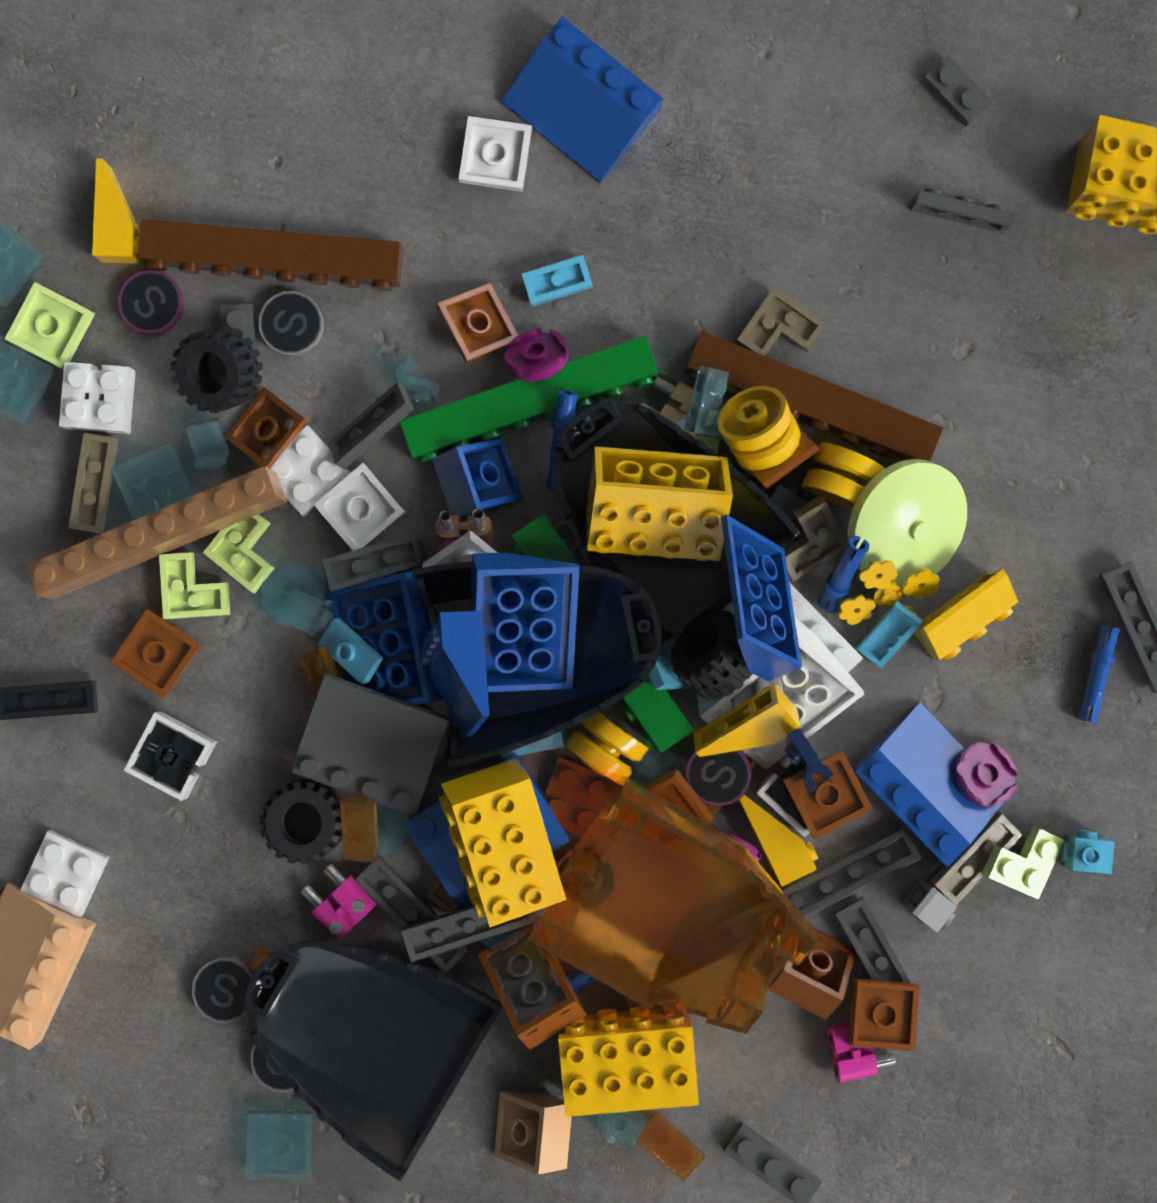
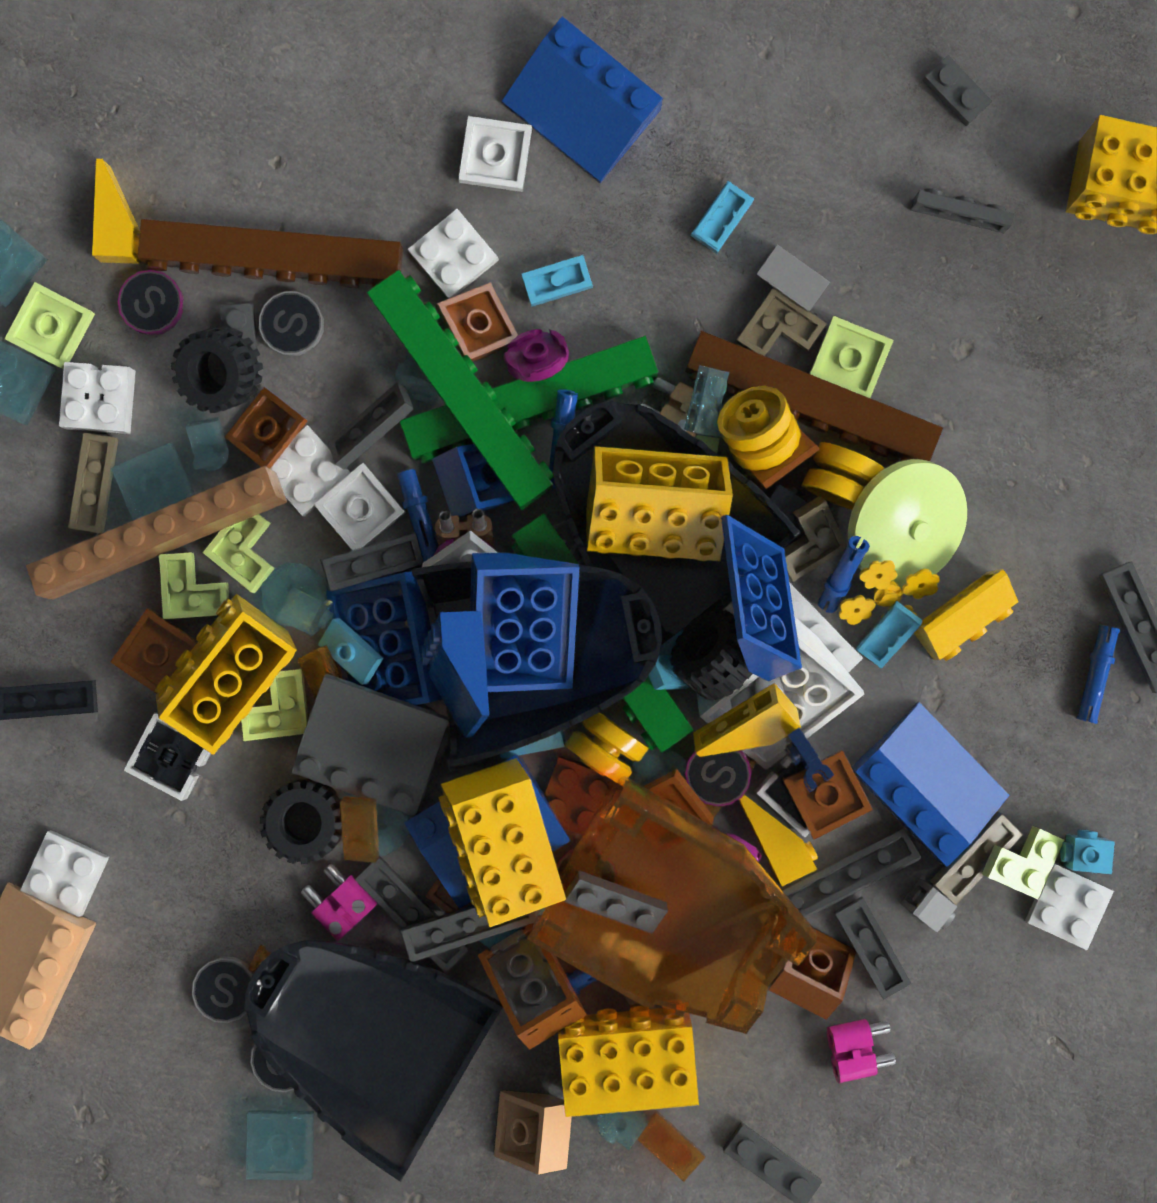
dark orange plate [848,978,920,1051] -> none
magenta tile [954,742,1017,807] -> none
none -> yellow brick [155,594,297,755]
none -> yellowish green plate [241,669,309,741]
none -> green brick [367,270,554,511]
none -> blue pin [397,469,438,562]
none -> white plate [408,209,499,299]
none -> dark grey plate [564,870,668,934]
none -> medium azure plate [691,181,754,254]
none -> light grey hinge [756,244,830,312]
none -> yellowish green plate [809,316,894,398]
none -> white plate [1025,864,1114,950]

